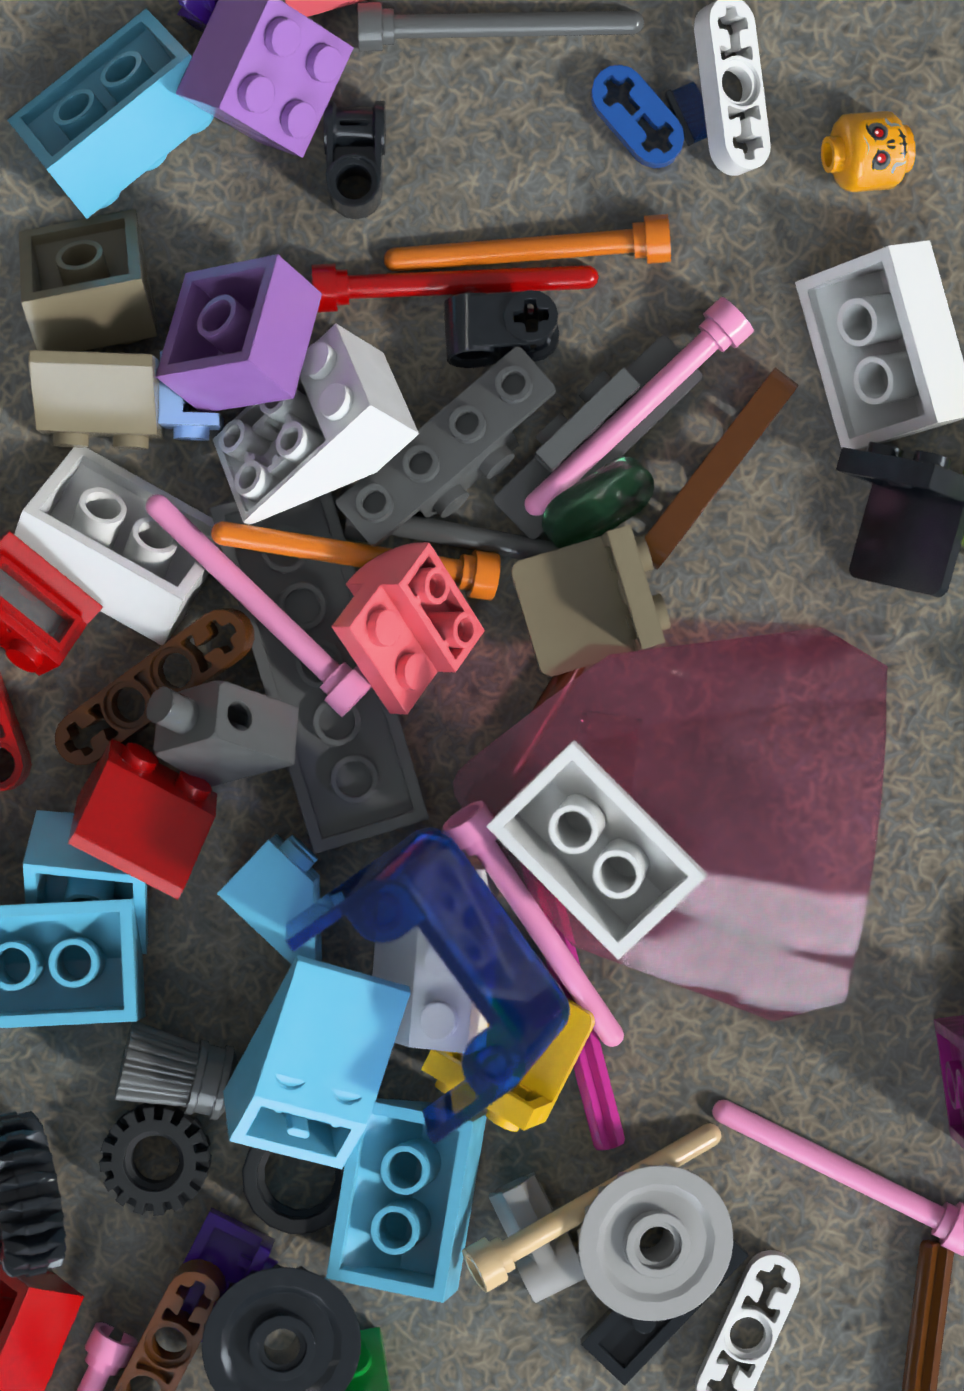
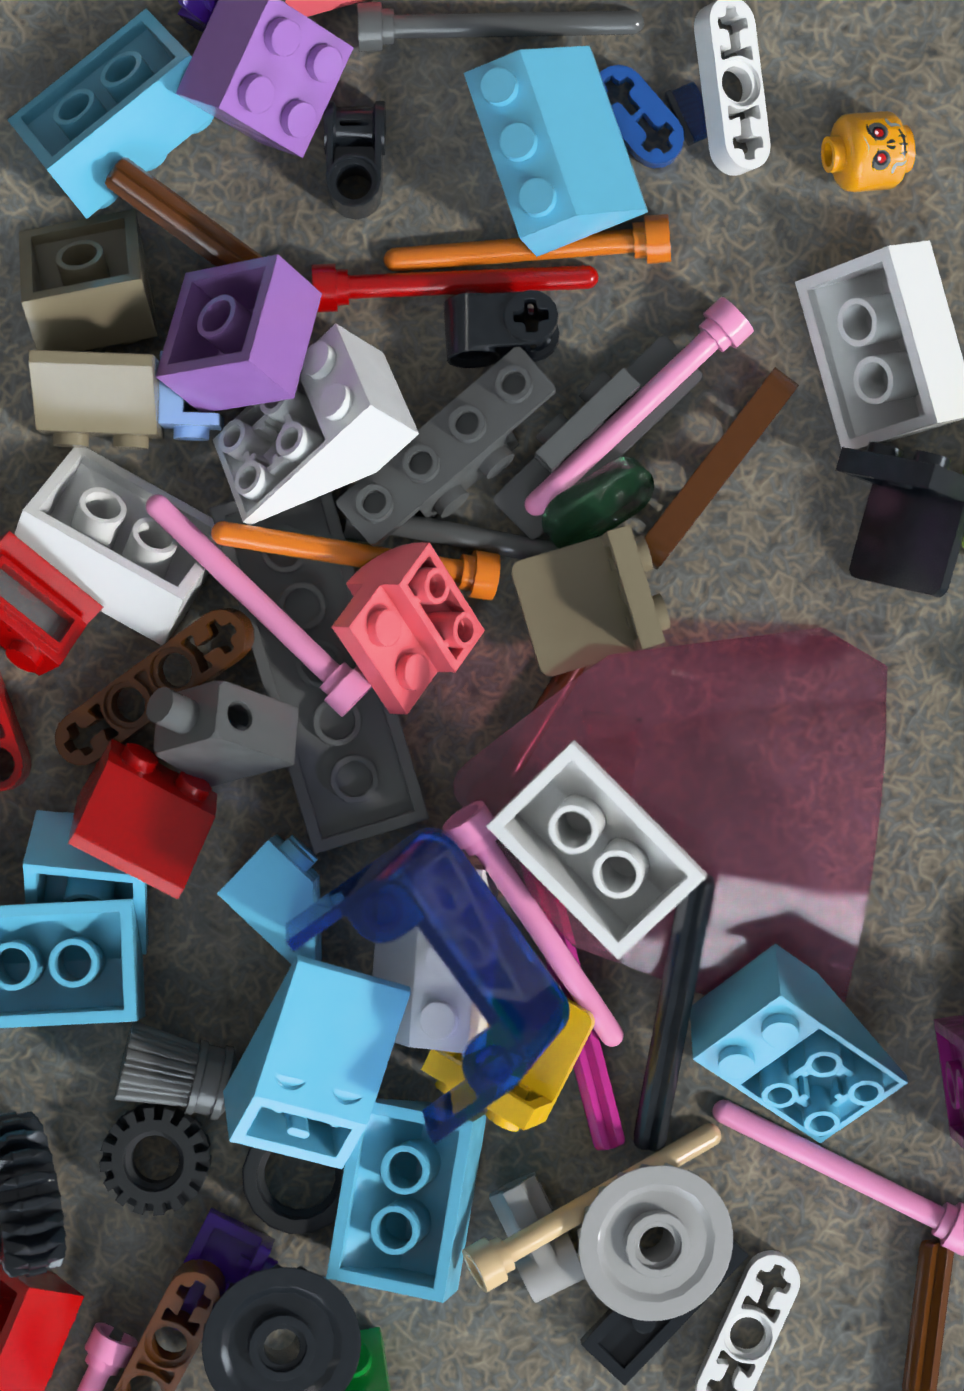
none -> reddish brown axle [105,157,263,267]
none -> medium azure slope [464,46,648,257]
none -> black axle [633,874,715,1152]
none -> medium azure slope [690,943,908,1143]

